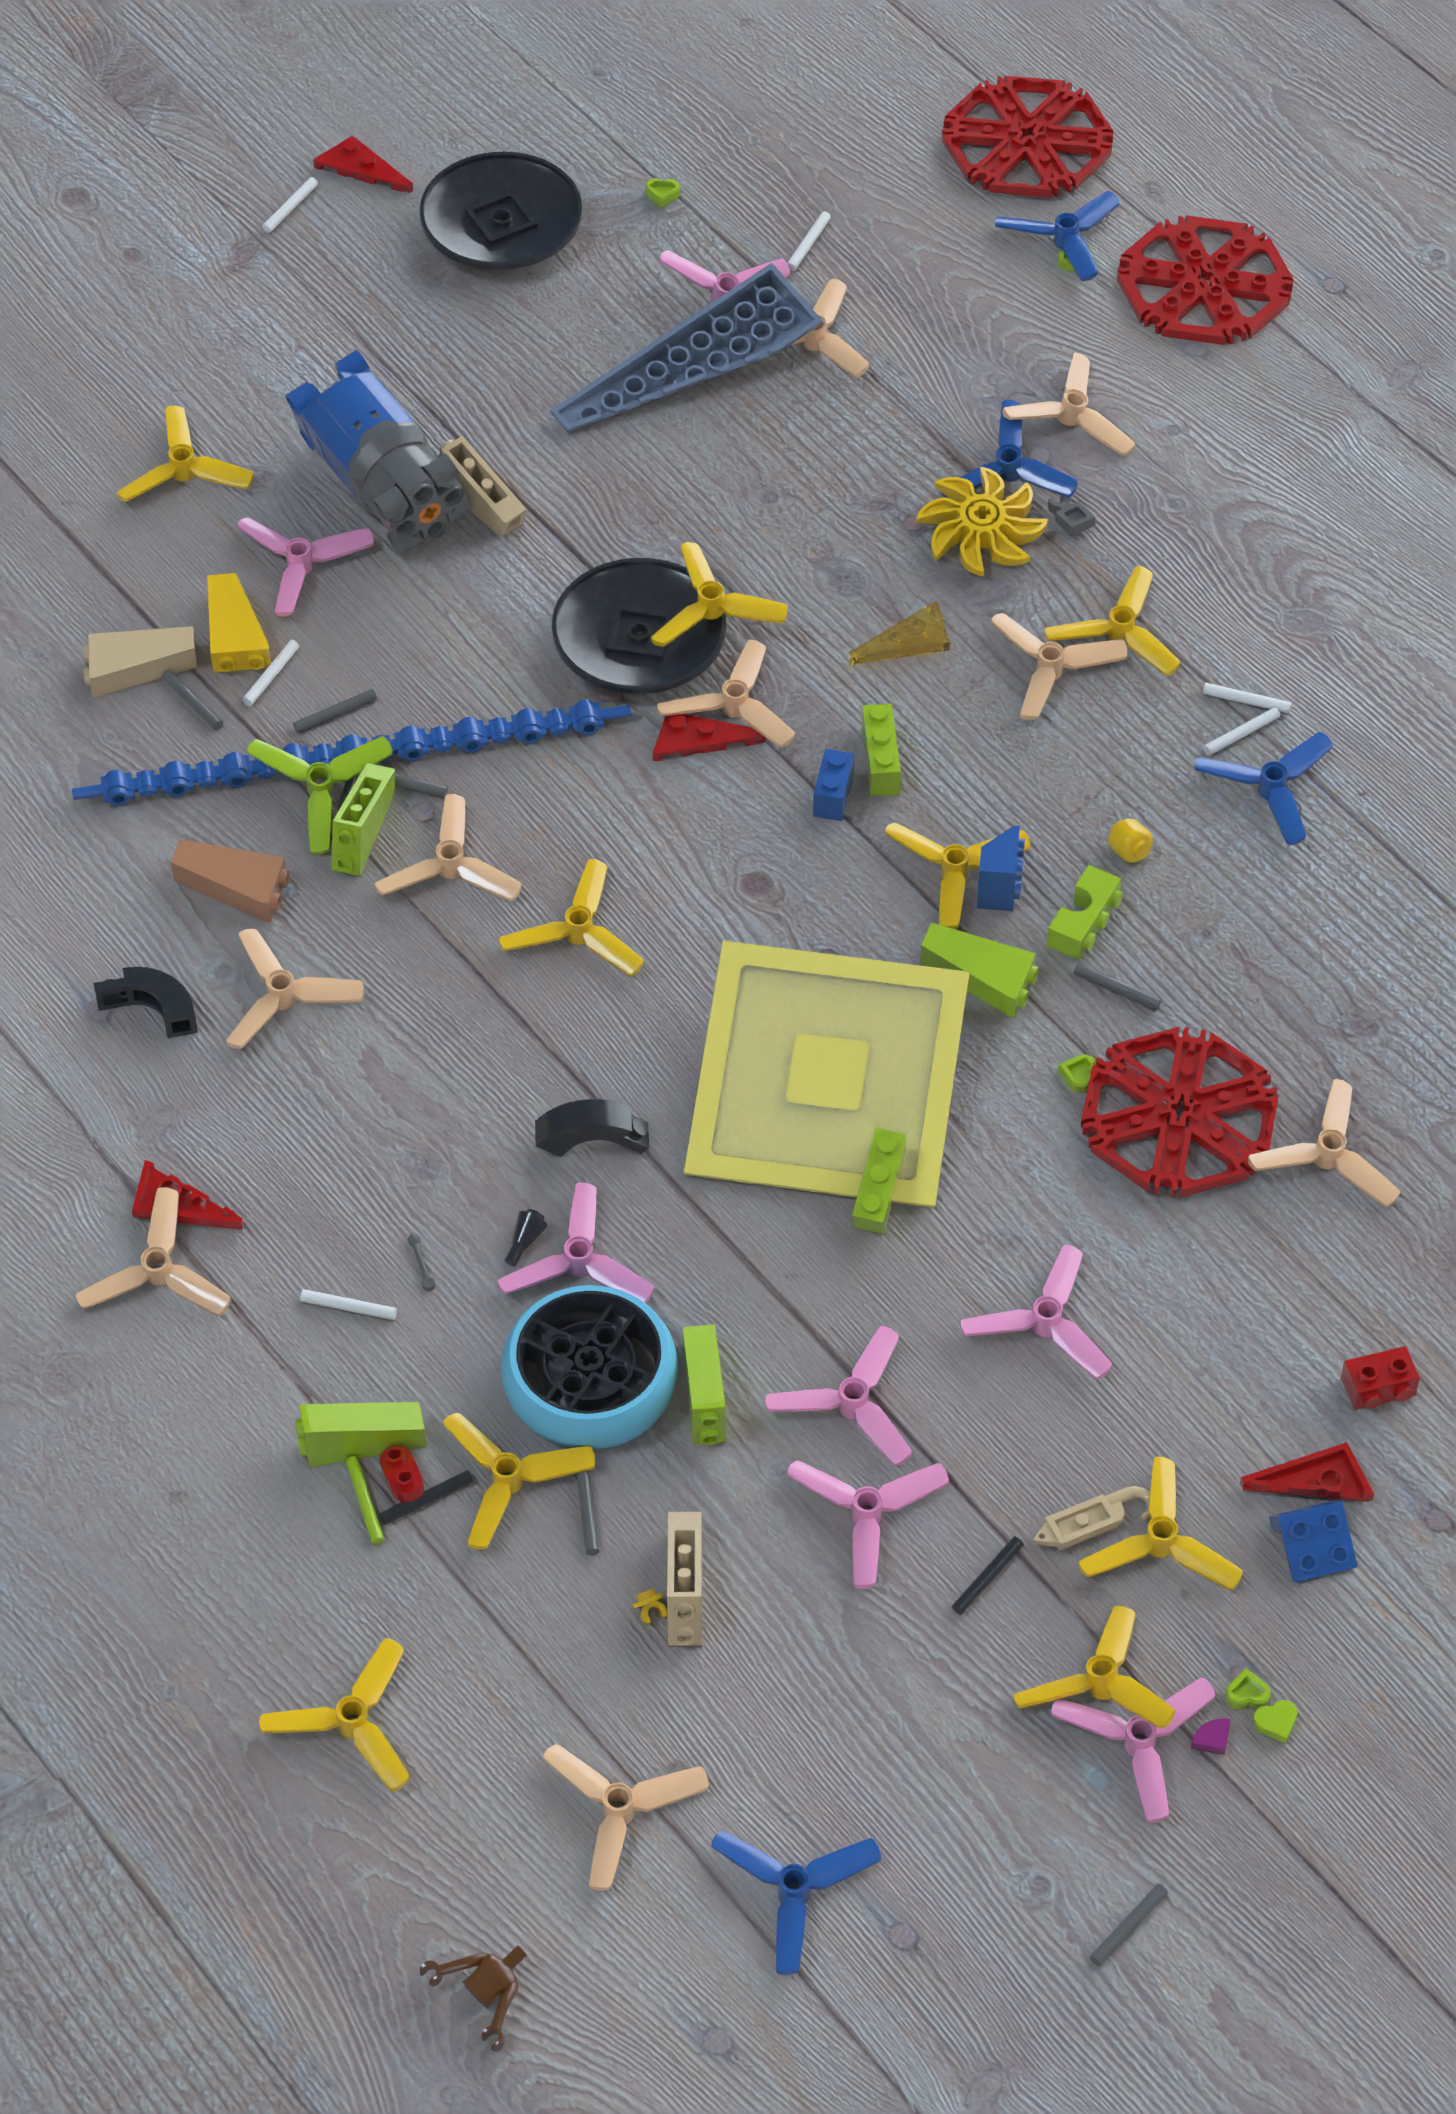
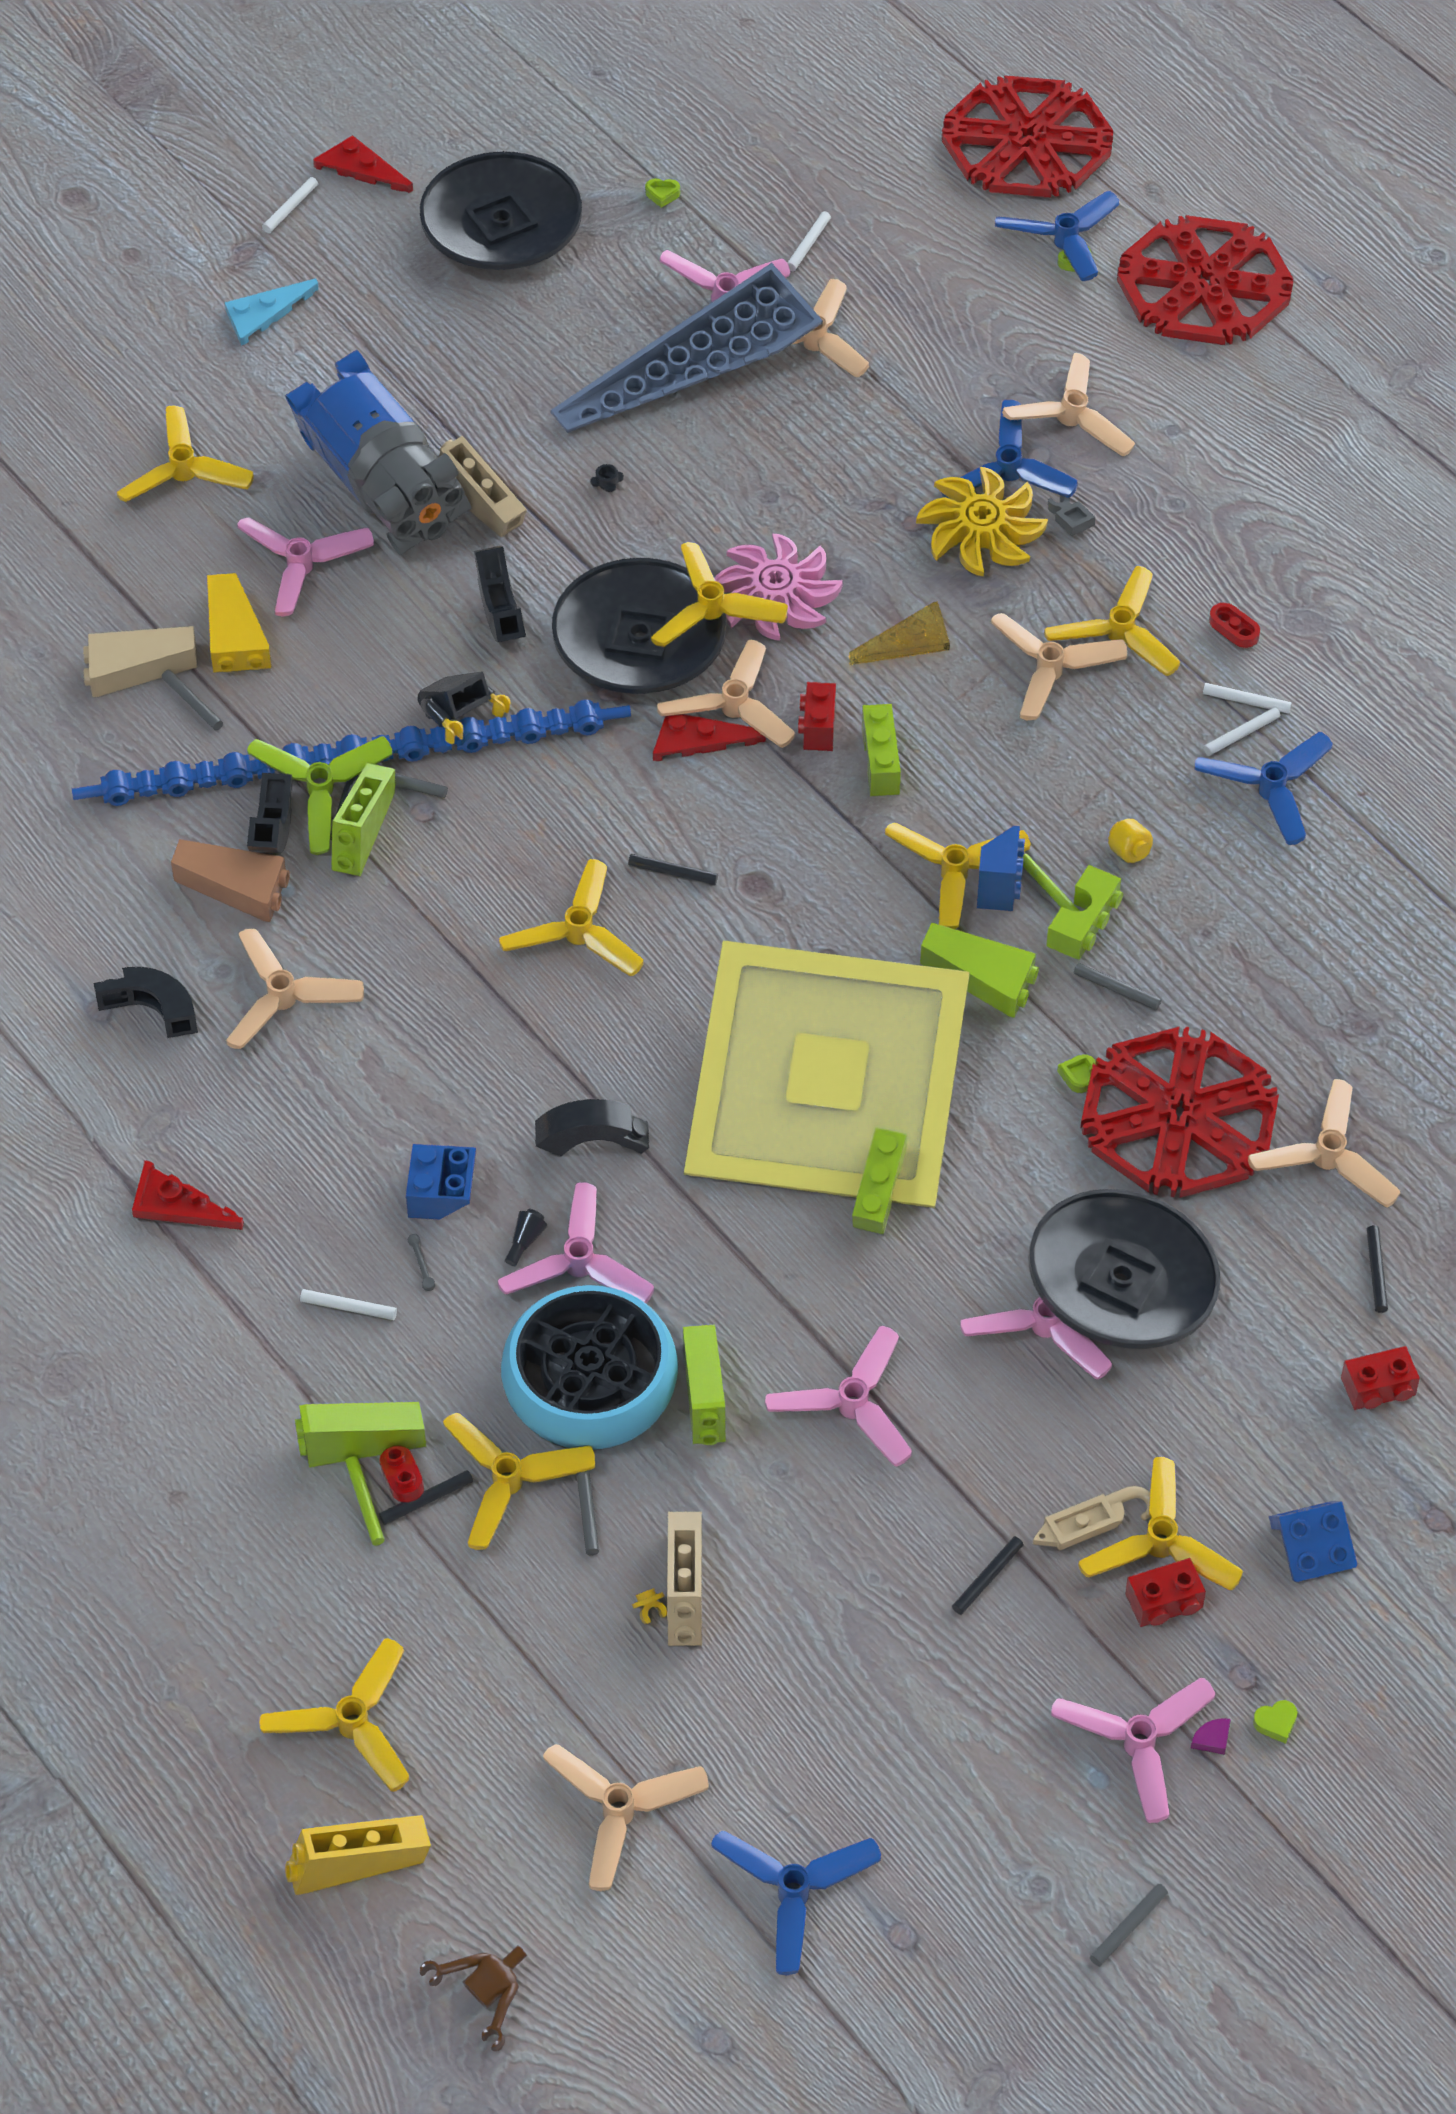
light nougat piece [76,1187,231,1316] -> none
white bar [242,640,299,706] -> none
dark grey bar [293,689,377,733] -> none
light nougat piece [375,794,521,901] -> none
bright pink piece [787,1461,949,1589] -> none
blue brick [813,749,854,821] -> none
yellow piece [1014,1606,1175,1729] -> none
lime tile [1225,1668,1271,1710] -> none
red wing [1240,1442,1374,1502] -> none
none -> medium azure wing [225,278,318,346]
none -> black arch [247,773,293,854]
none -> yellow slope [285,1815,431,1895]
none -> blue slope [406,1144,476,1220]
none -> black torso [417,671,511,744]
none -> black arch [473,546,526,642]
none -> black plate [590,464,624,492]
none -> black bar [628,854,718,885]
none -> bright pink piece [714,533,843,640]
none -> red brick [798,682,836,751]
none -> lime bar [1020,854,1080,912]
none -> black dish [1028,1189,1221,1349]
none -> red brick [1125,1558,1206,1627]
none -> red plate [1209,602,1260,648]
none -> black bar [1366,1225,1388,1313]

